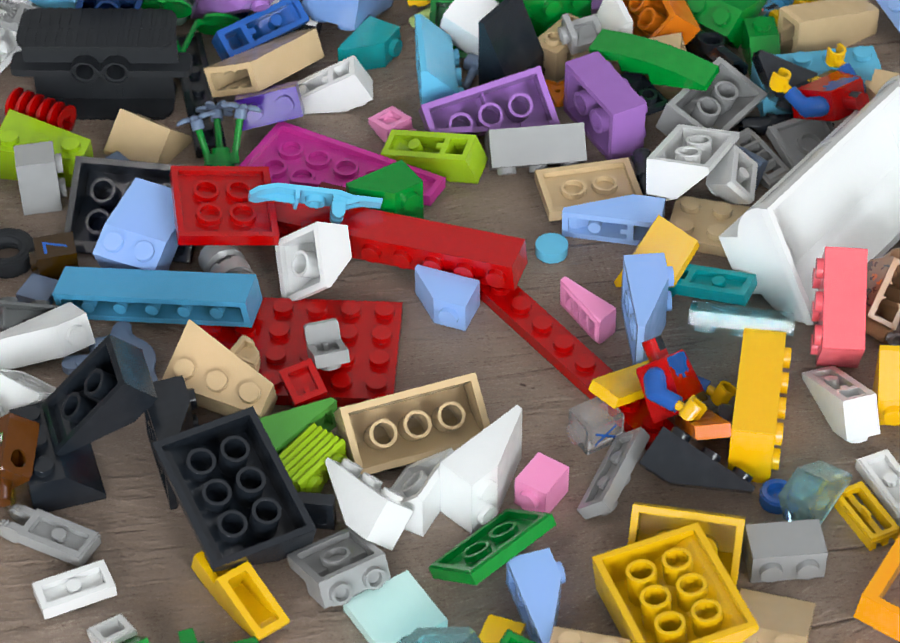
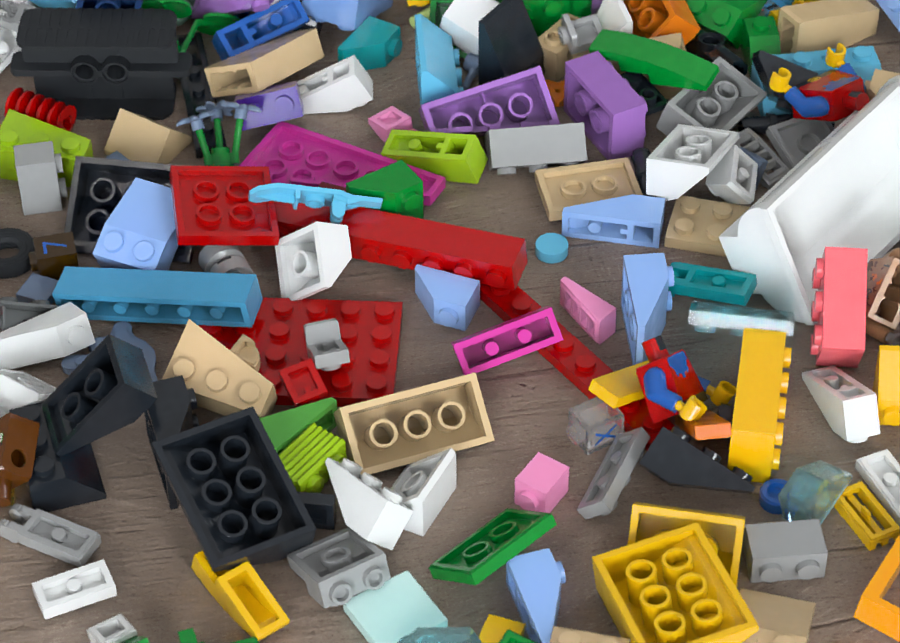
white slope [440,405,522,534] -> none
yellow slope [614,215,700,287] -> none
none -> dark pink brick [451,306,563,375]

